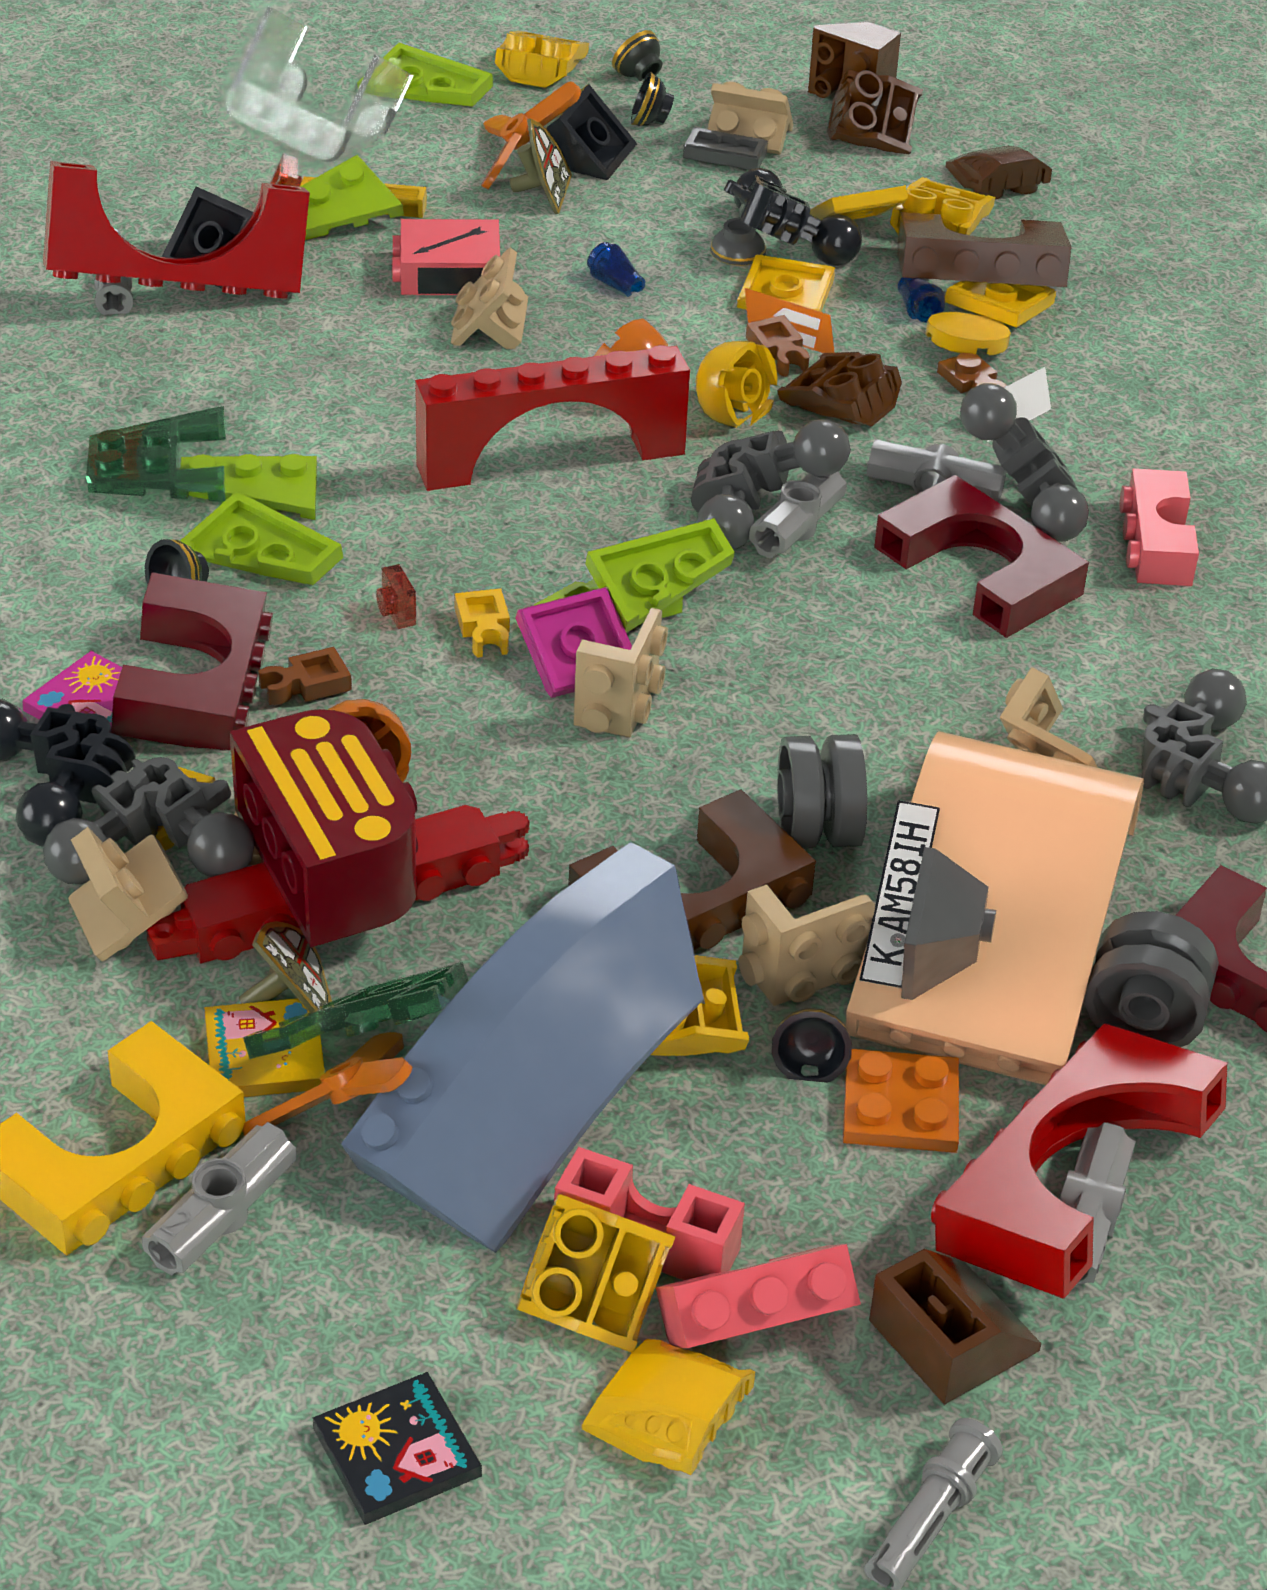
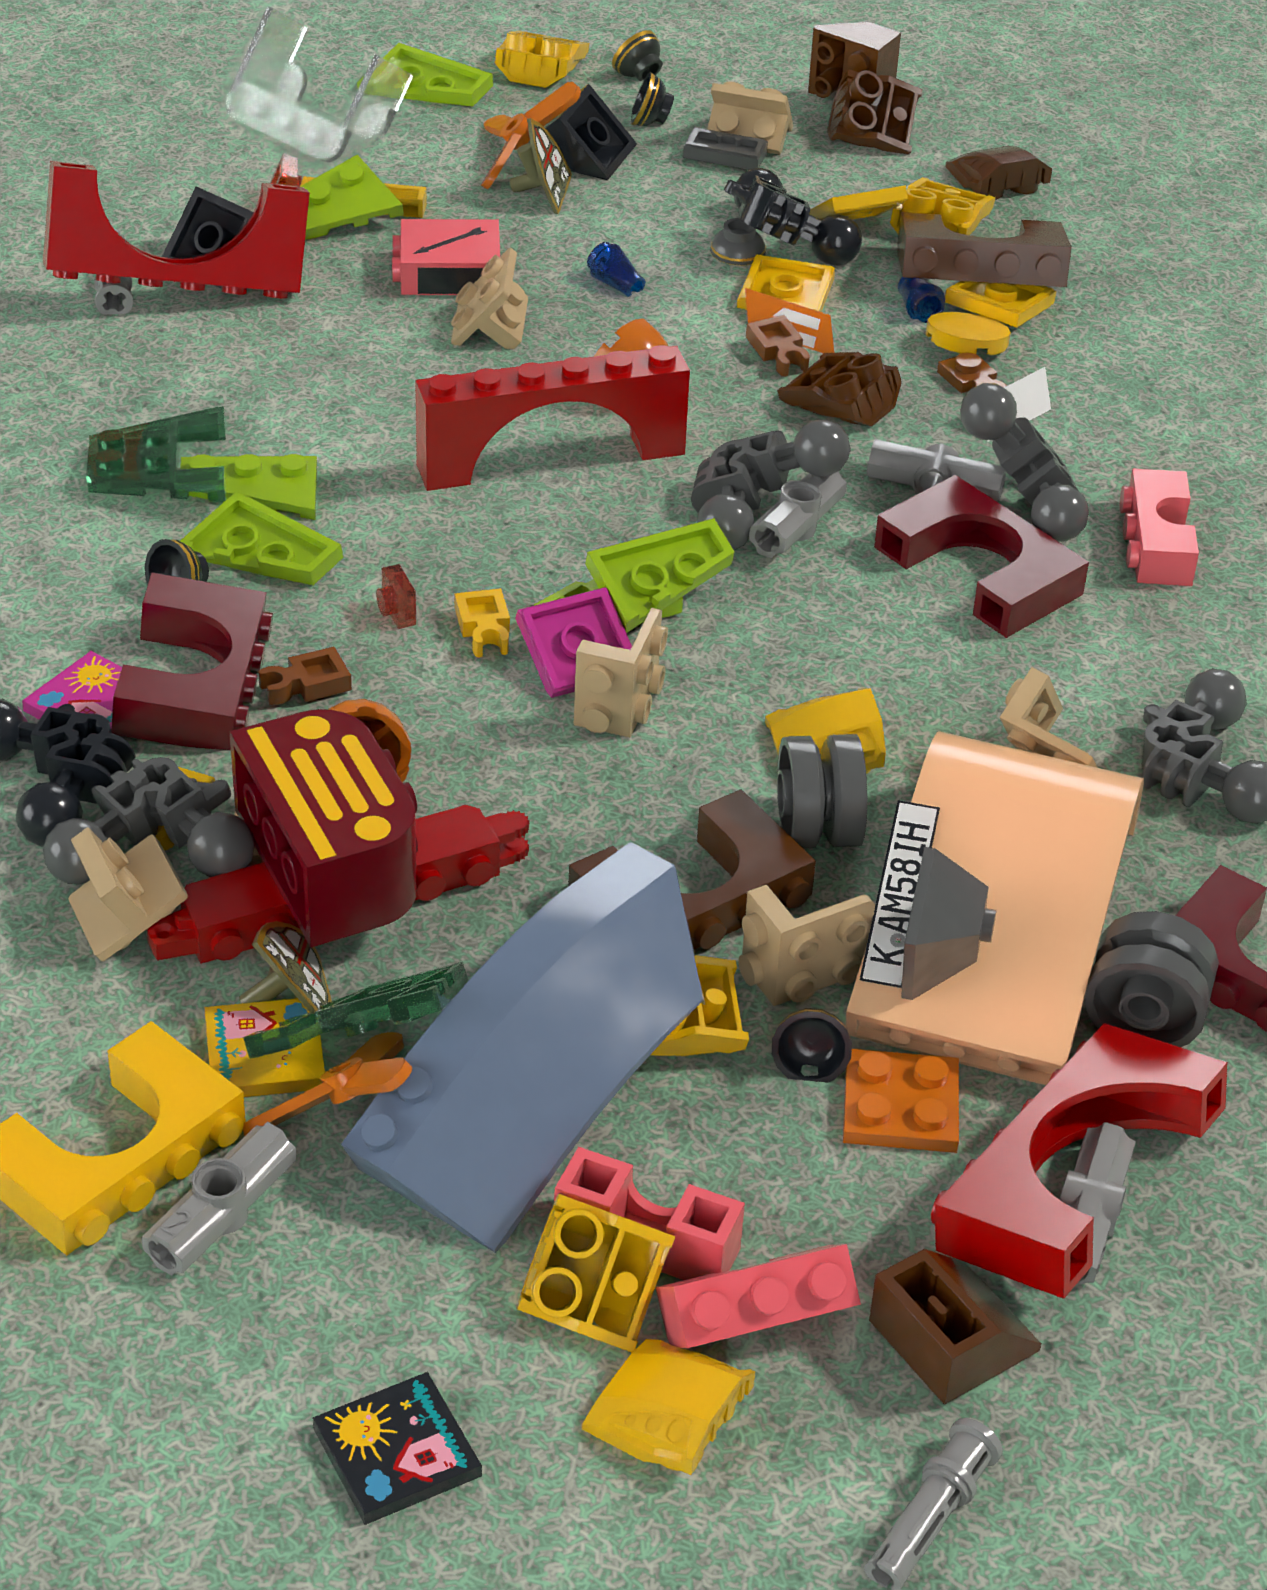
yellow cylinder [695,341,778,428] -> none
none -> yellow slope [765,687,886,774]

